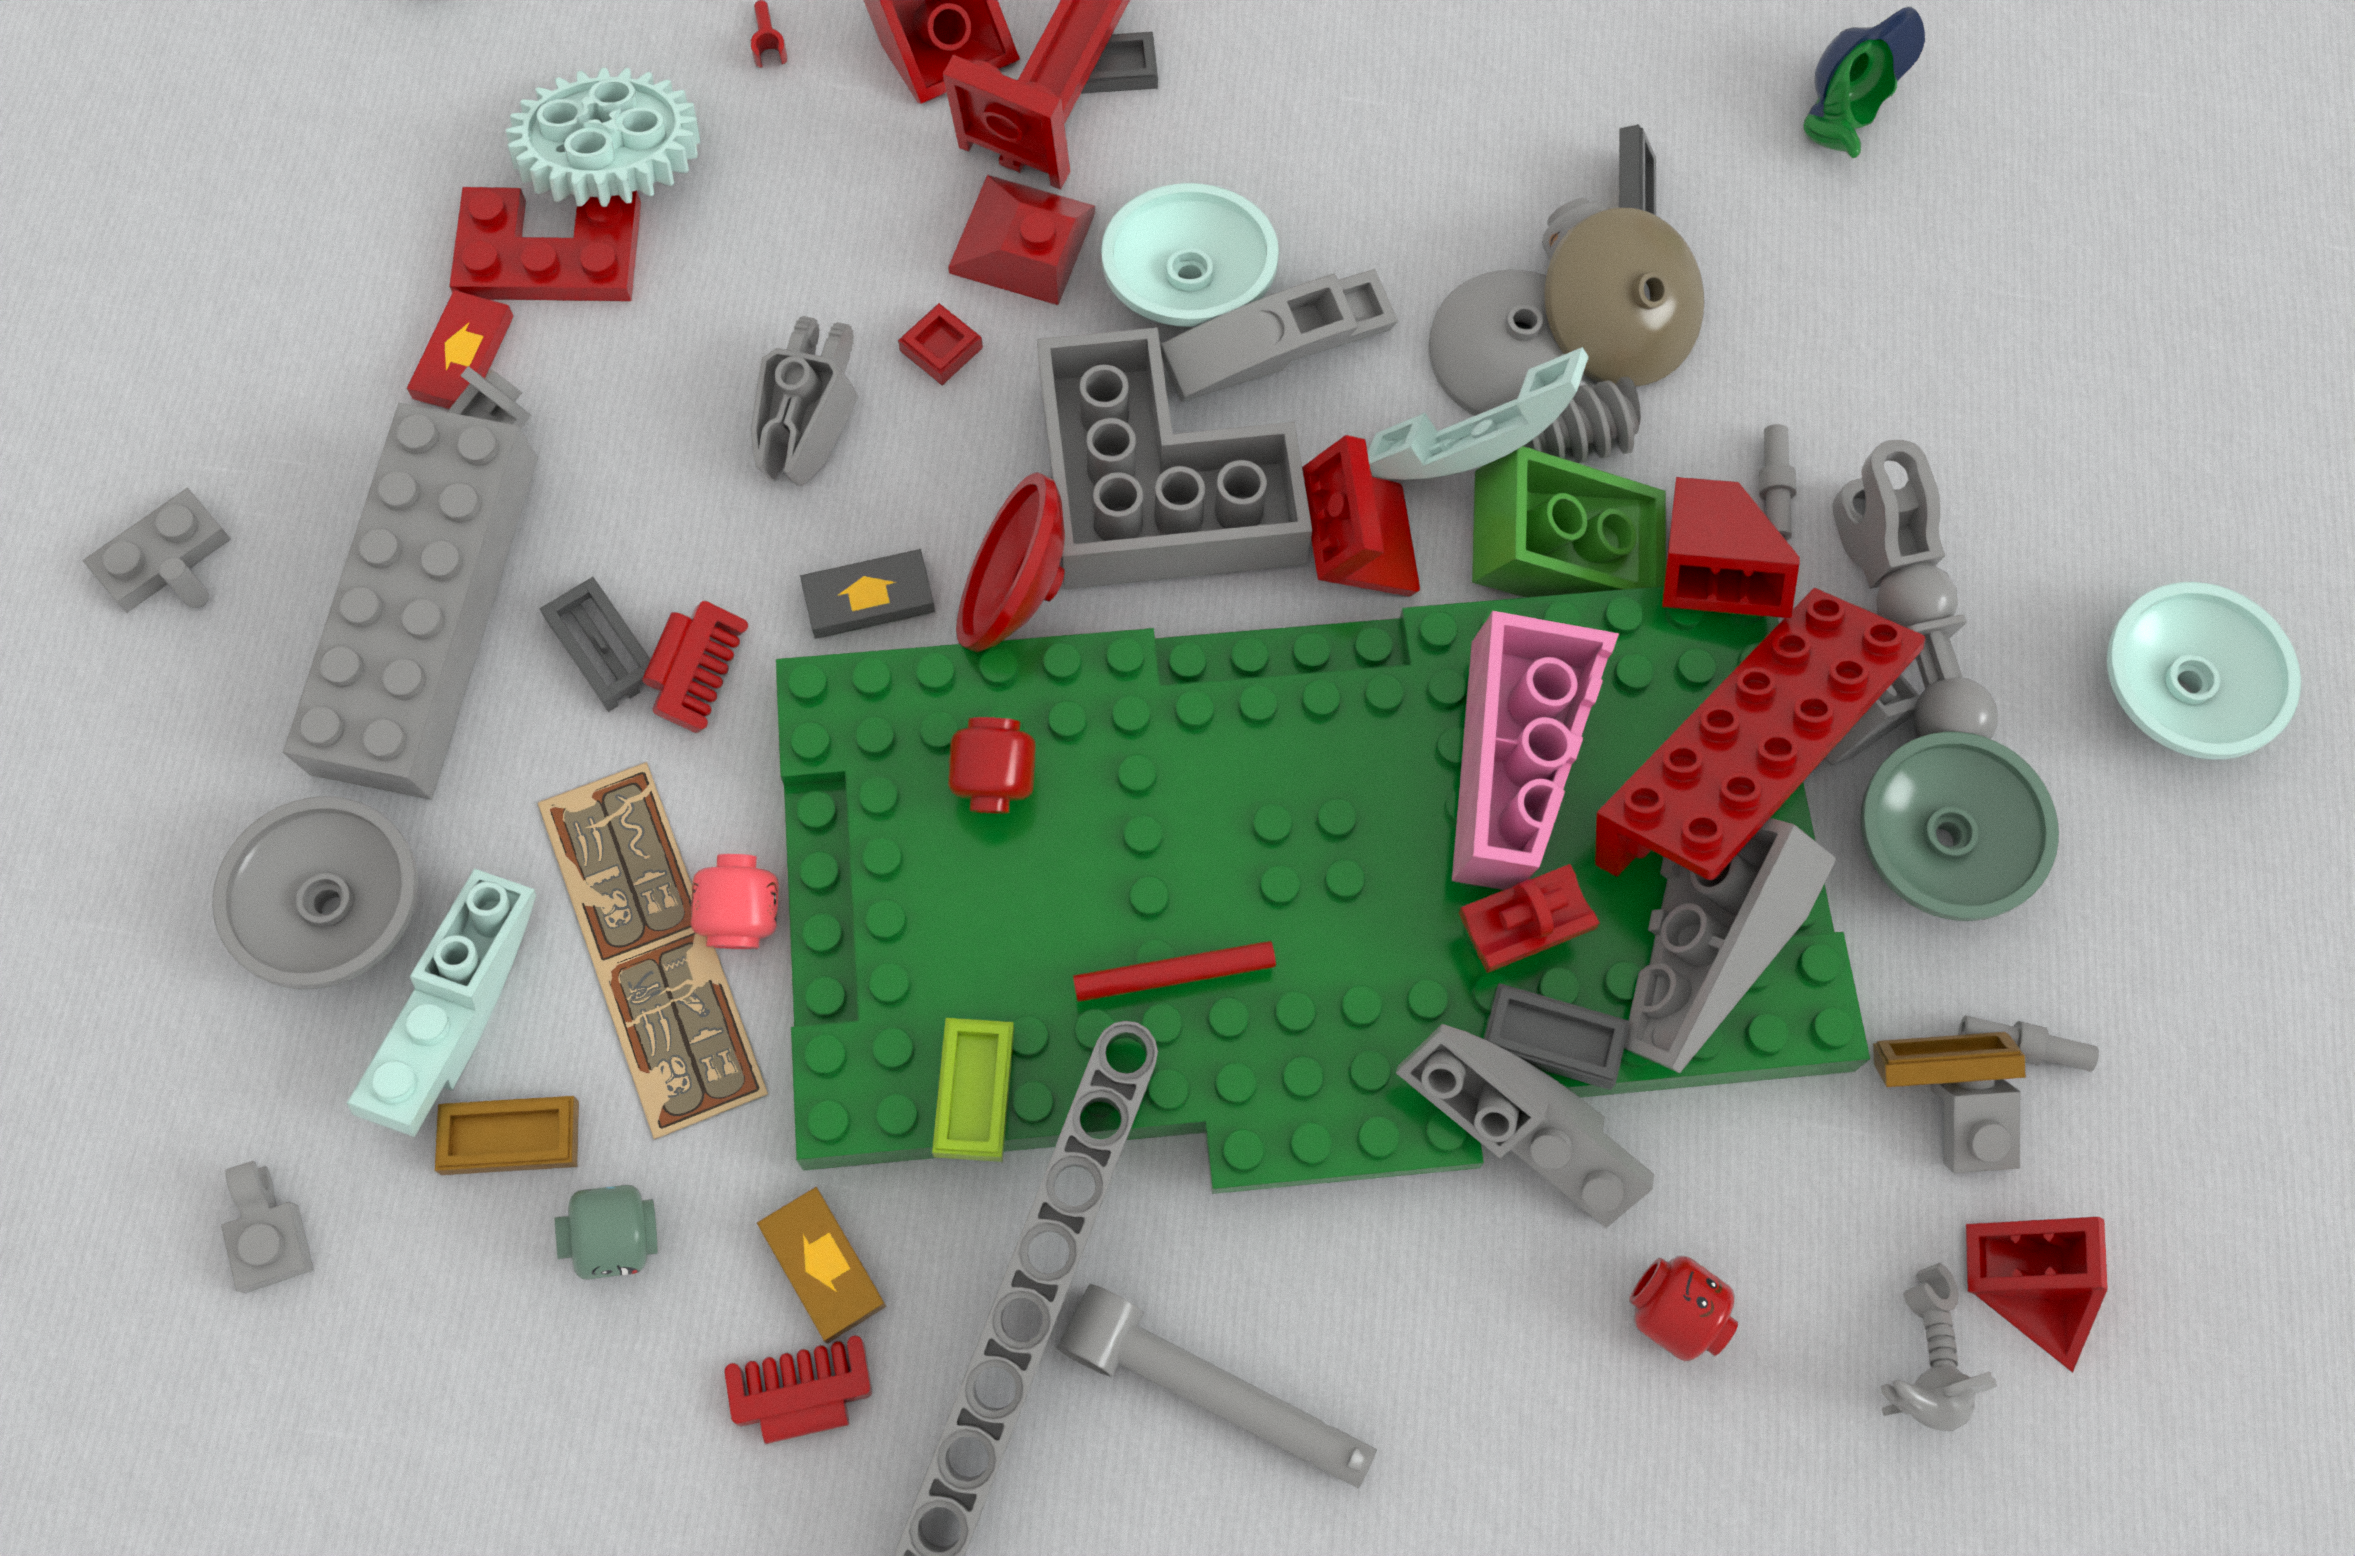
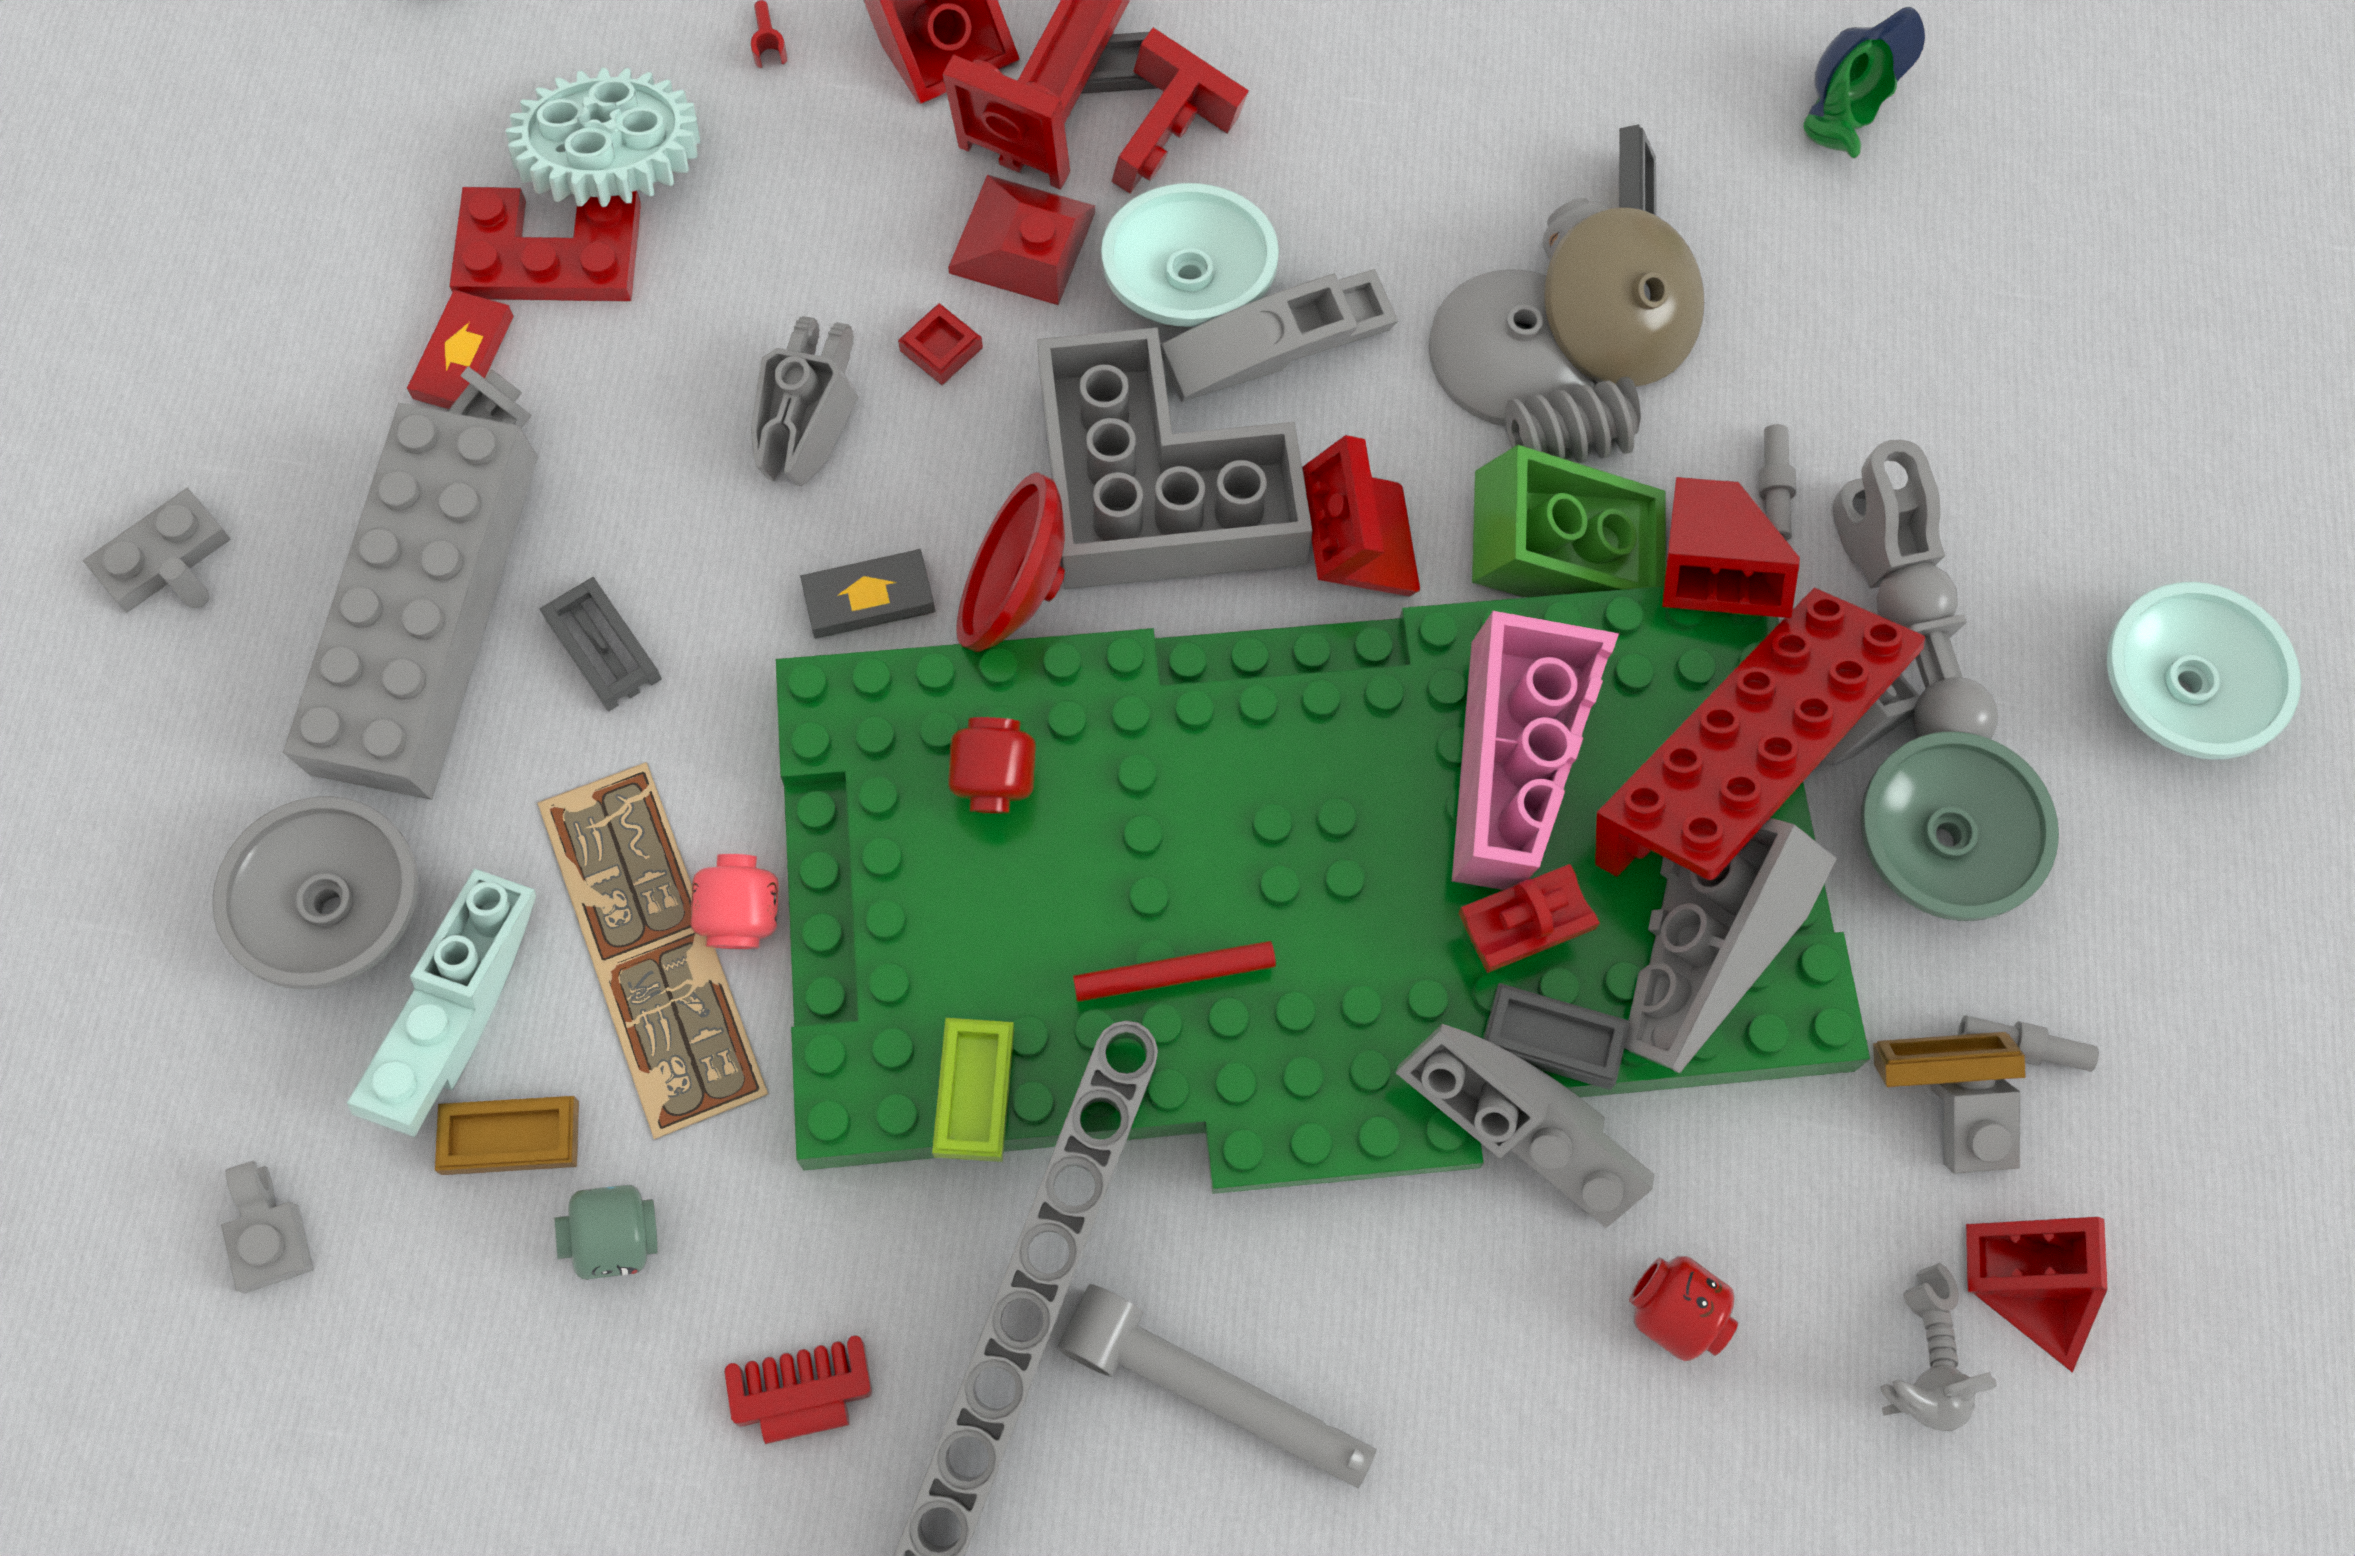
red piece [642,601,748,733] -> none
pearl gold tile [757,1187,887,1344] -> none
light aqua slope [1367,347,1588,480] -> none
none -> red bracket [1111,27,1249,194]

